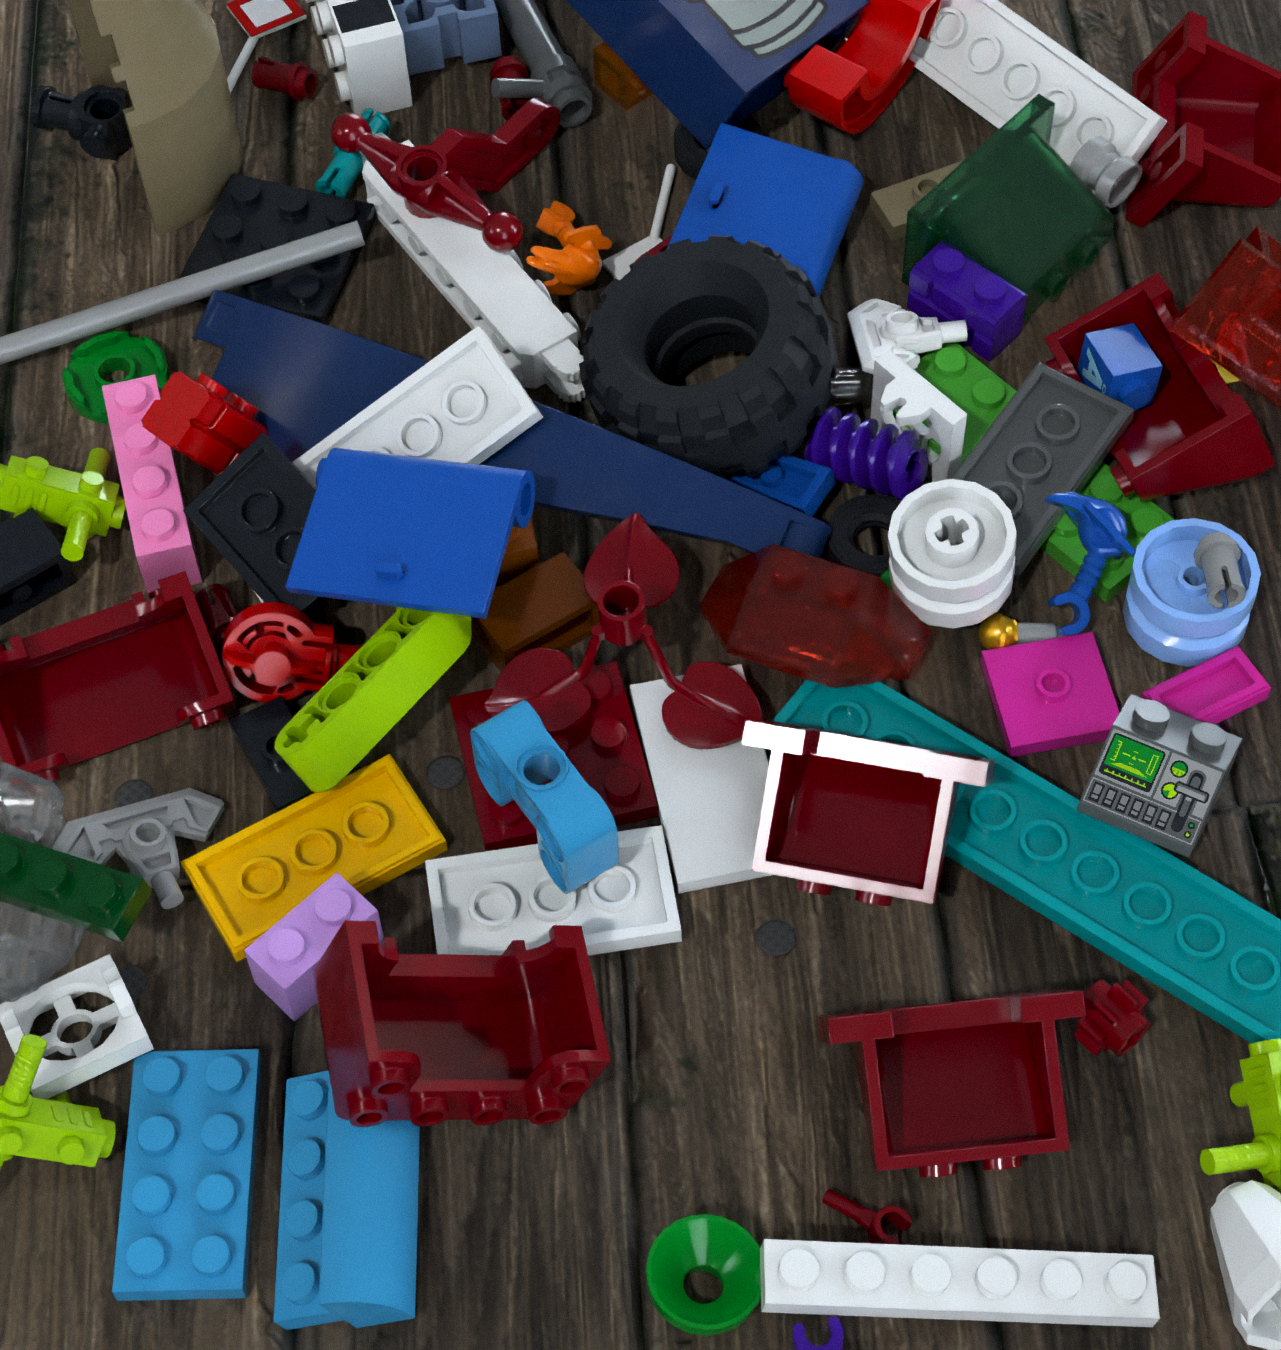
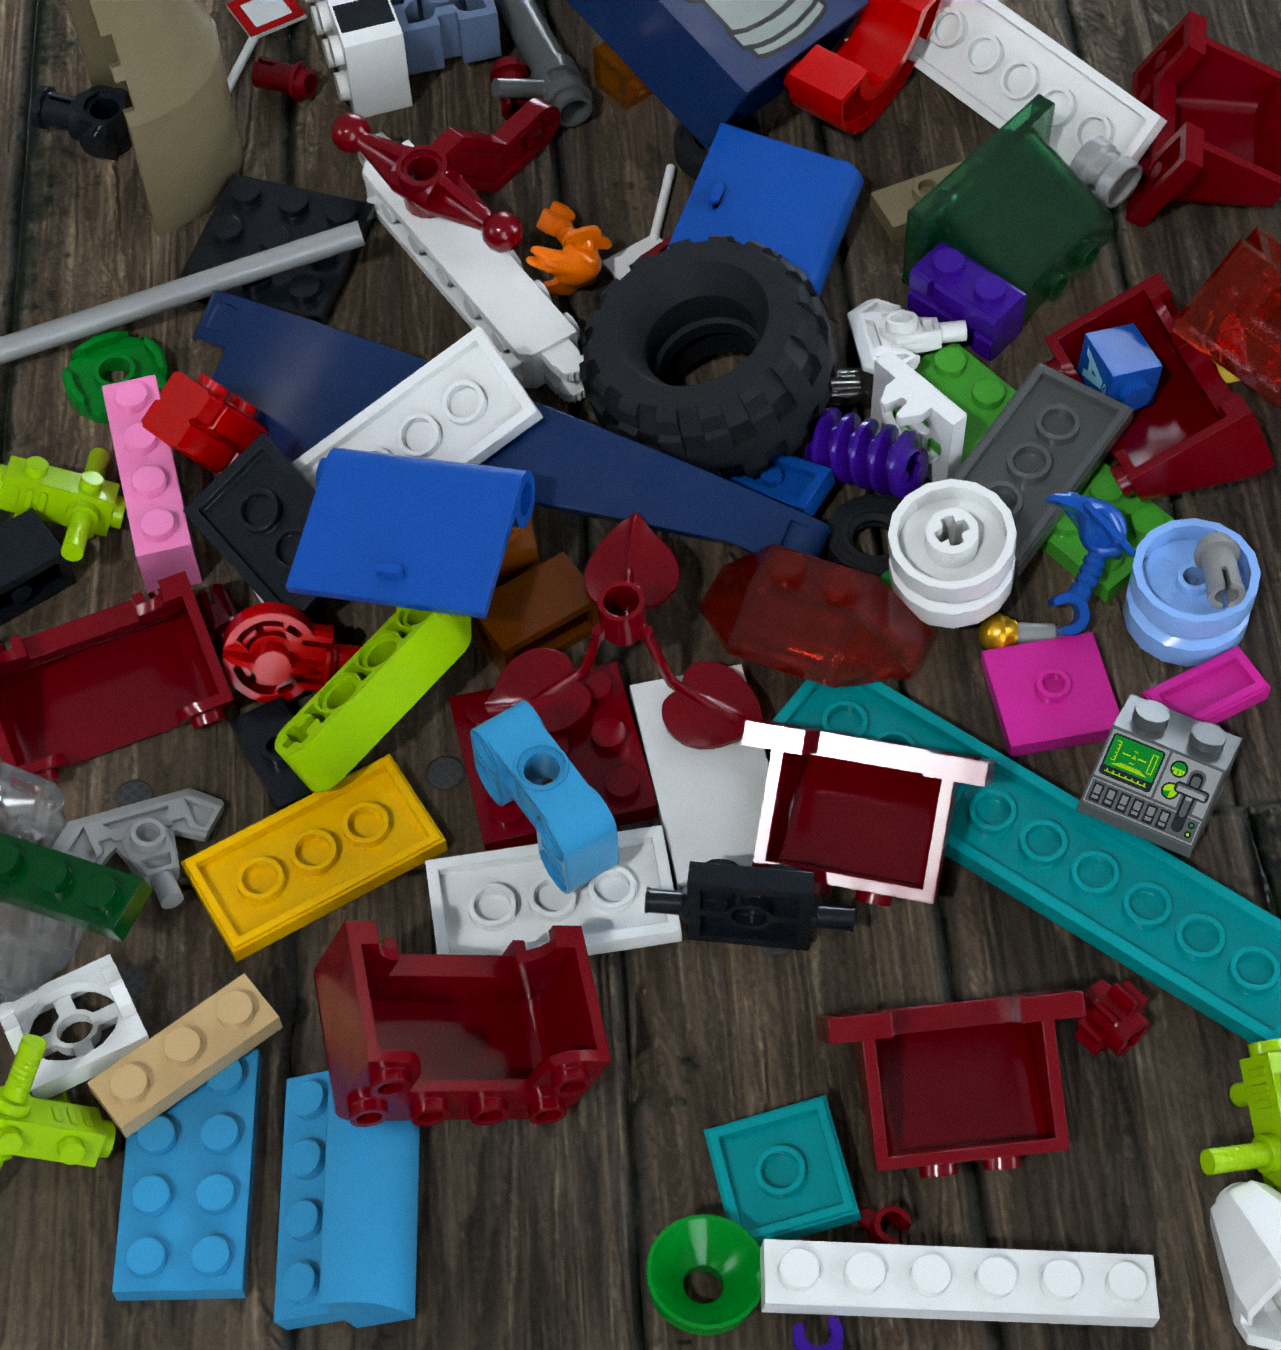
lavender brick [244,872,384,1022] -> none
teal pin [315,108,391,198] -> none
none -> tan plate [87,973,283,1138]
none -> black plate [644,859,856,951]
none -> teal tile [704,1095,862,1247]

